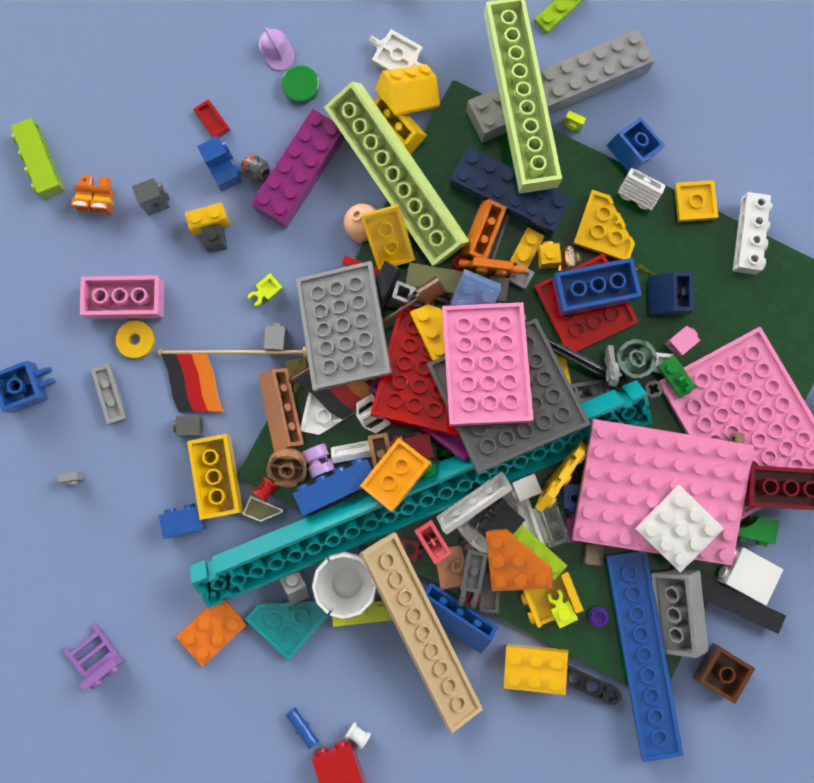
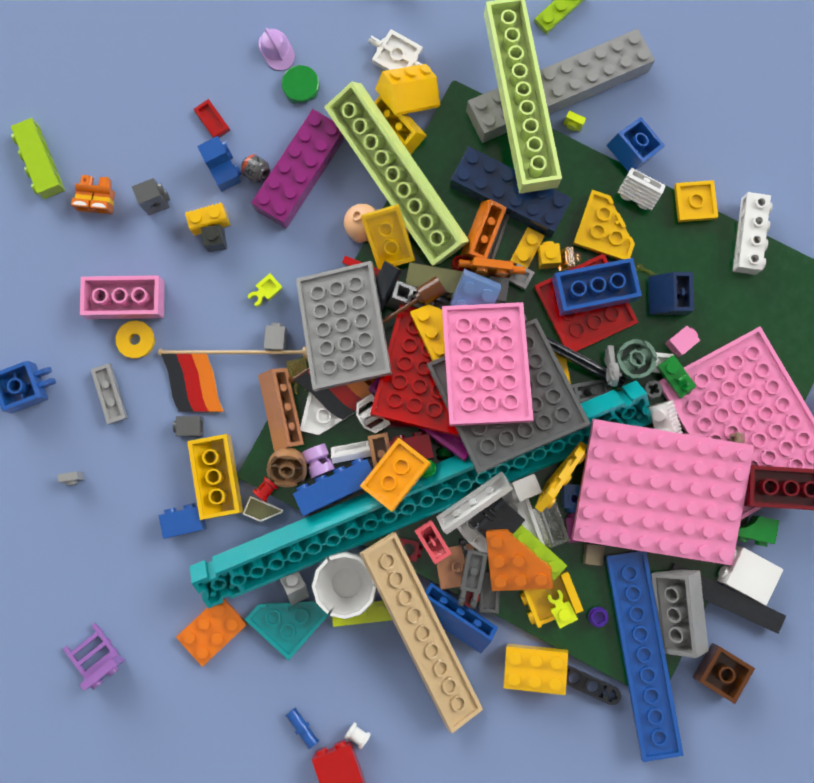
white plate [635,485,724,573] -> none
none -> white brick [648,400,683,433]

